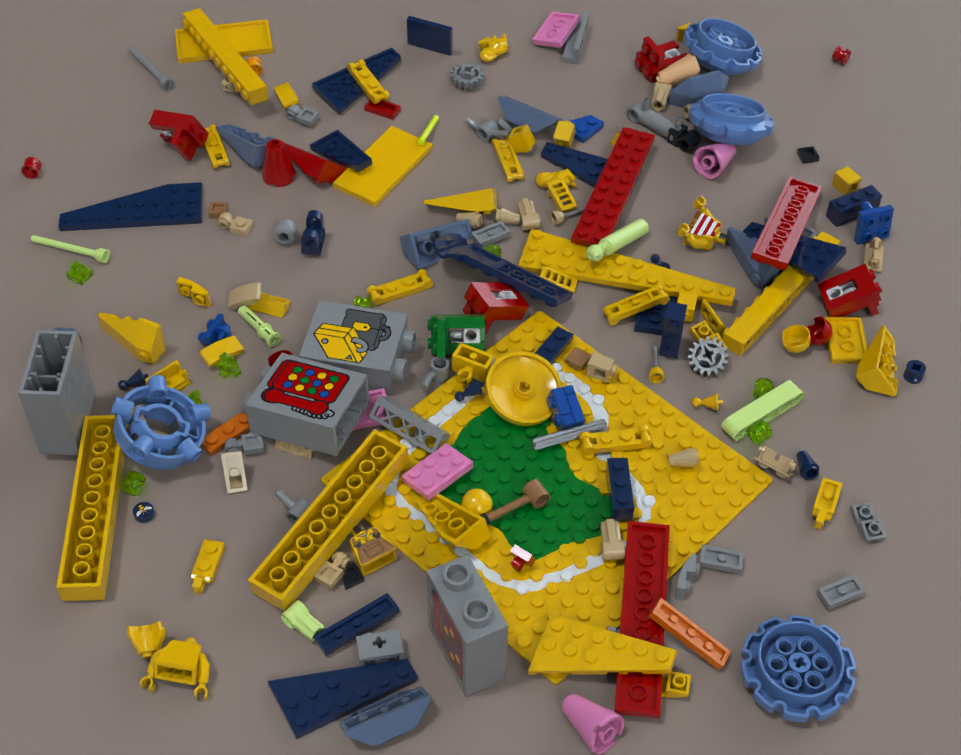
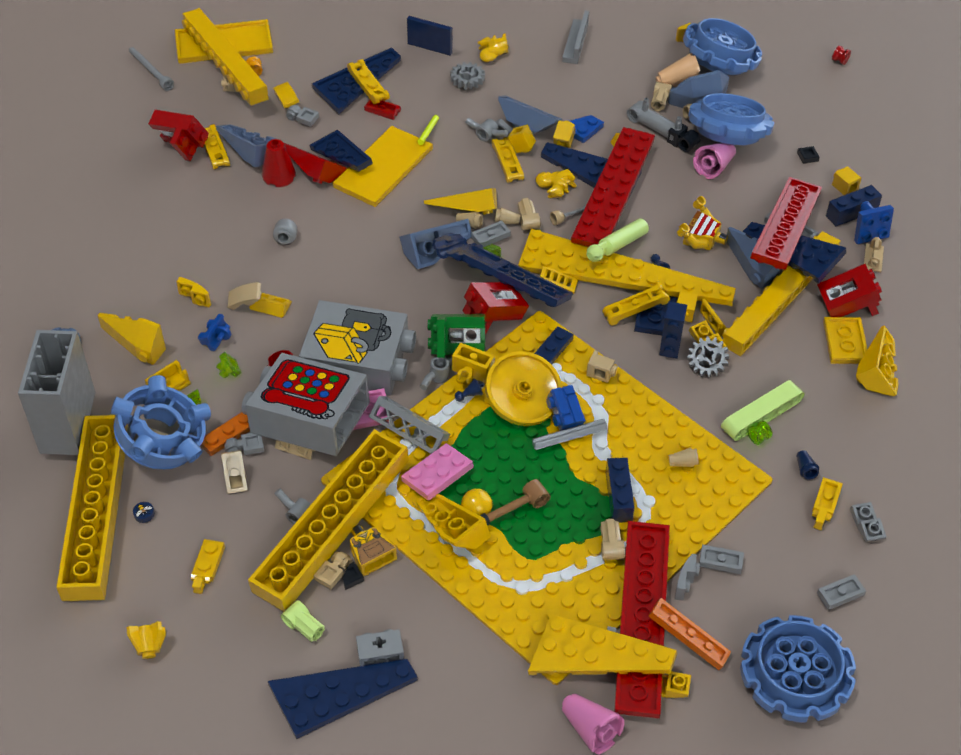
red wheel [21,157,42,179] -> none
yellowish green piece [30,235,110,263] -> none
dark blue wing [58,182,203,231] -> none
clear neon green tile [66,261,94,285] -> none
dark blue piece [118,368,149,390] -> none
clear neon green wheel [121,471,146,496] -> none
yellow torso [140,637,210,701] -> none
yellow slope [199,335,244,367] -> none
medium nougat tile [208,202,228,219] -> none
tan plate [217,212,253,237] -> none
yellowish green pin [238,305,282,348] -> none
dark blue piece [301,210,325,256] -> none
dark blue plate [314,593,400,656] -> none
sand blue wedge [339,686,431,746] -> none
clear neon green wheel [354,295,372,308] -> none
yellow plate [366,269,434,306] -> none
light grey brick [427,554,508,697] -> none
tile [510,545,536,572] -> none
bright pink plate [532,11,580,48] -> none
yellow slope [546,178,577,213] -> none
medium nougat tile [565,347,592,371] -> none
yellow plate [579,425,653,455] -> none
red brick [634,36,687,83] -> none
yellow hinge [649,345,664,383] -> none
yellow piece [691,393,723,412] -> none
clear neon green wheel [753,378,774,400] -> none
tan hinge [753,445,797,478] -> none
yellow hair [782,325,811,353] -> none
red hair [807,316,833,347] -> none
dark blue wheel [903,360,926,384] -> none

